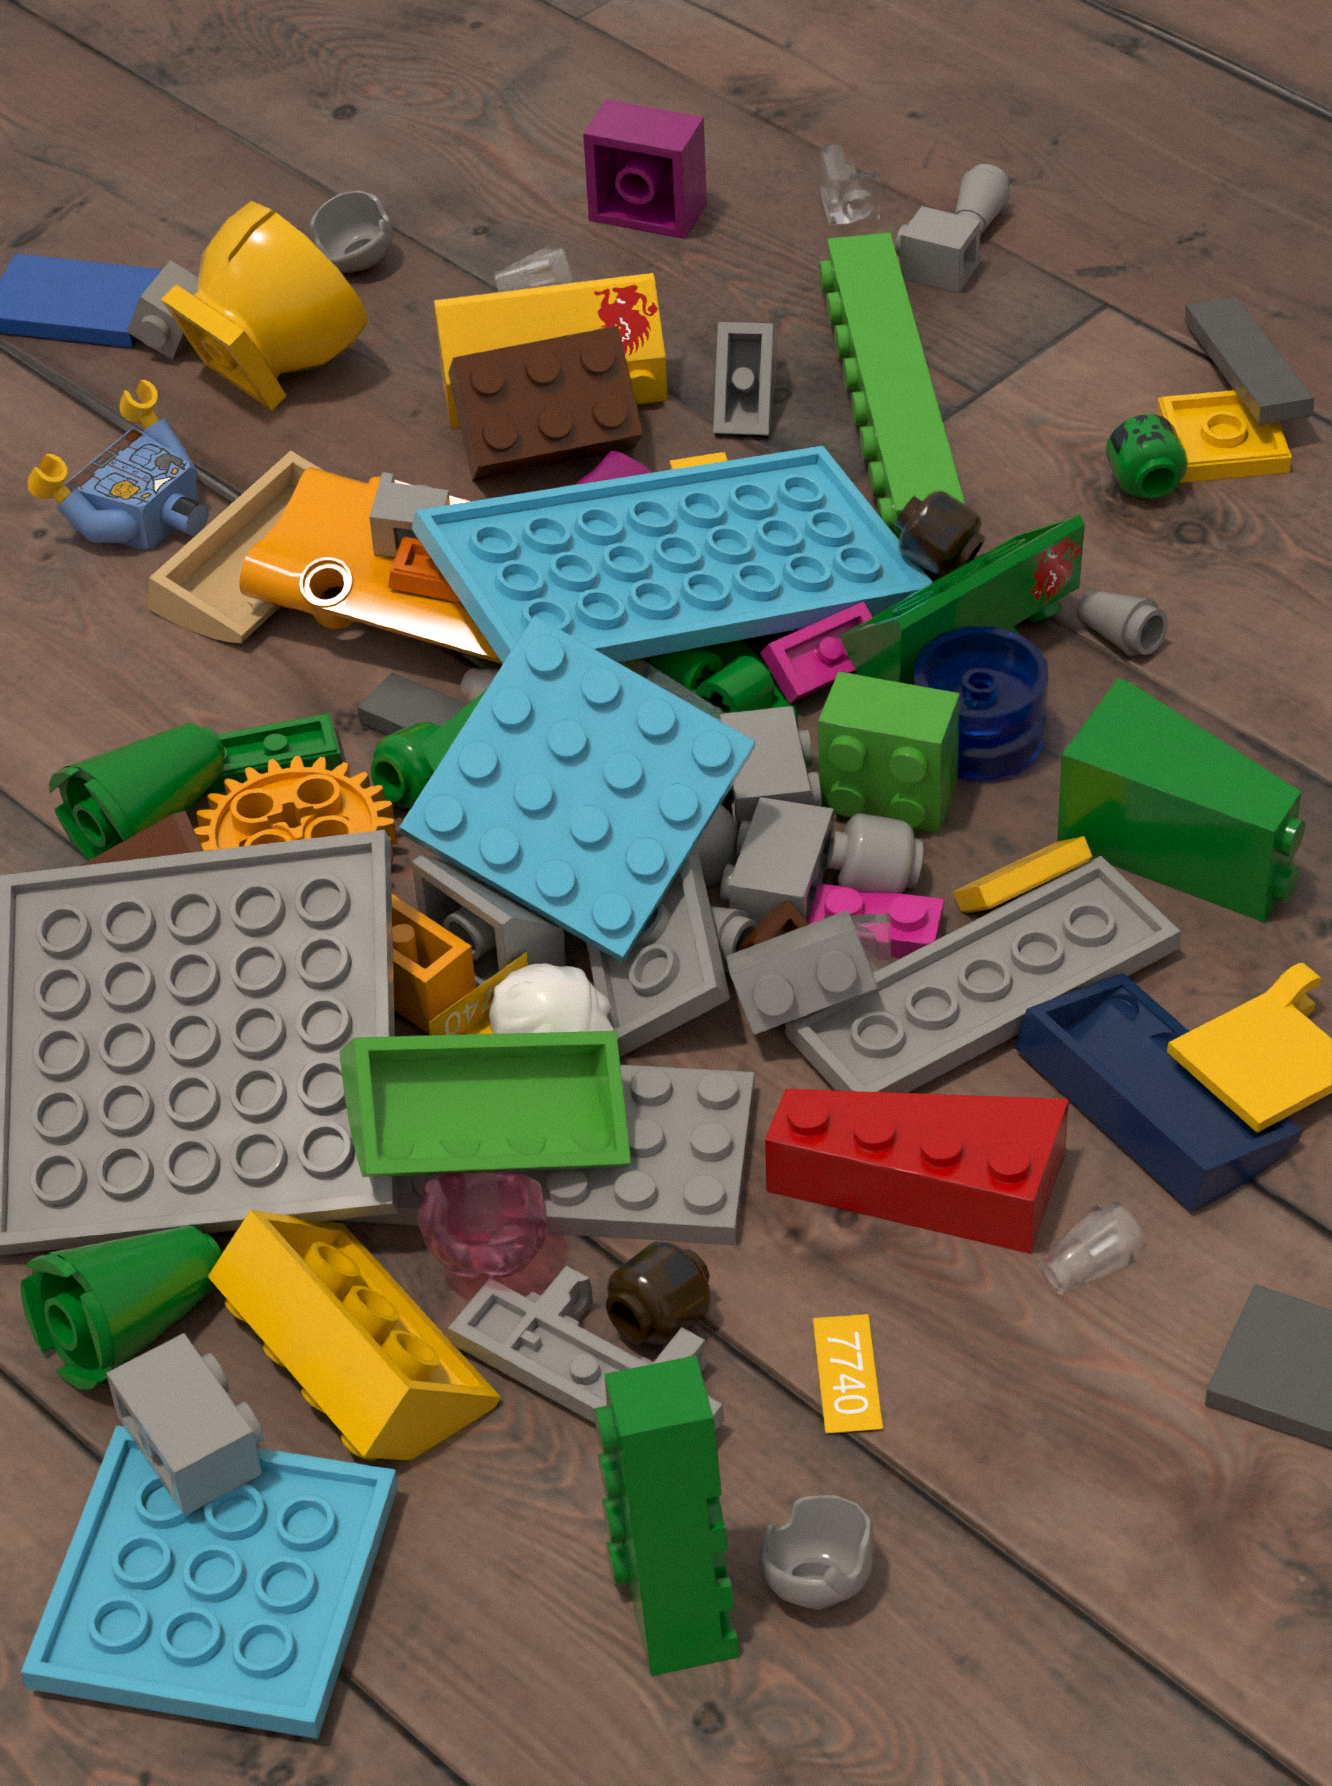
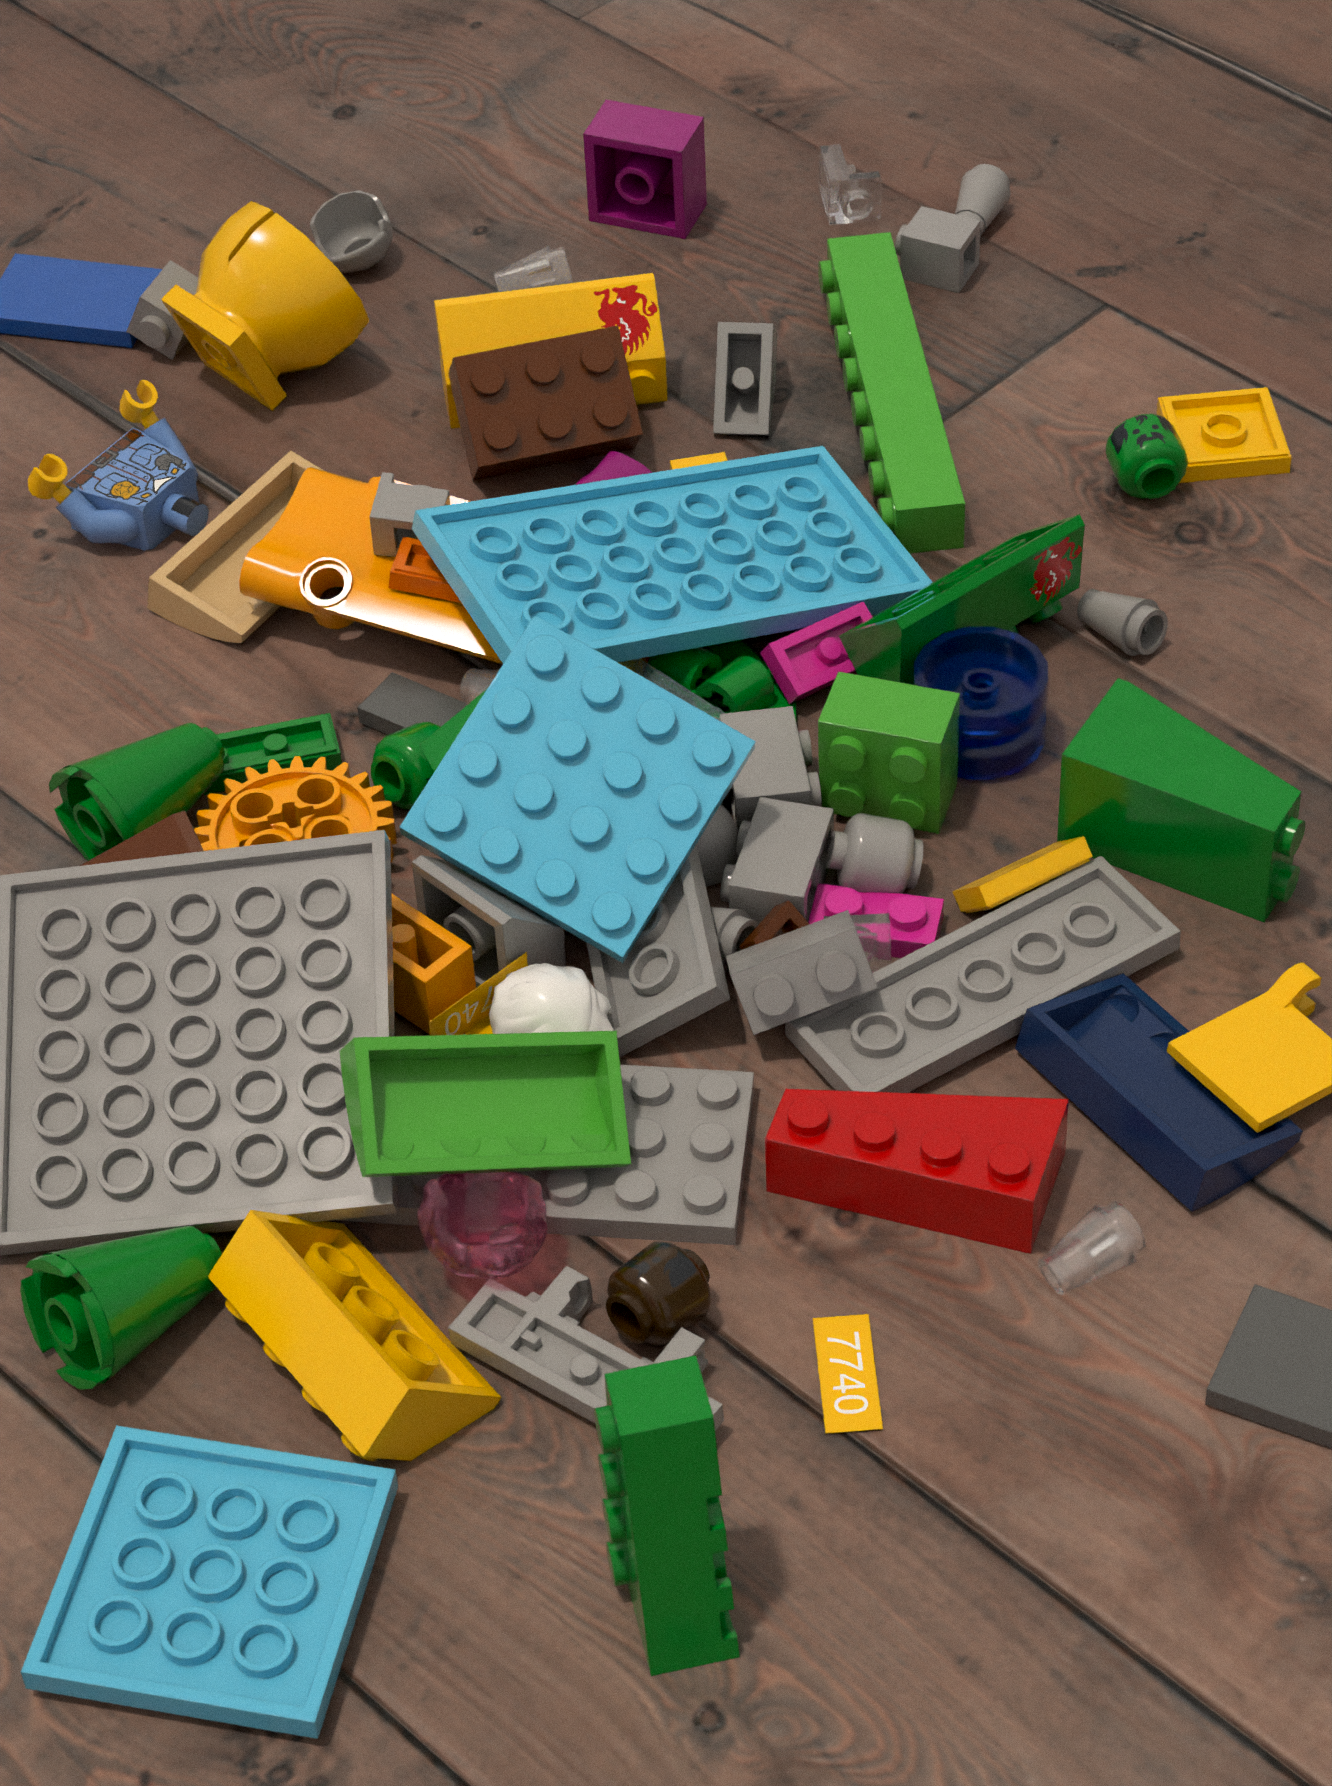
light grey brick [106,1333,264,1516] -> none
light grey hair [760,1495,874,1610] -> none
dark brown head [895,491,986,578] -> none
dark grey tile [1185,296,1314,425] -> none

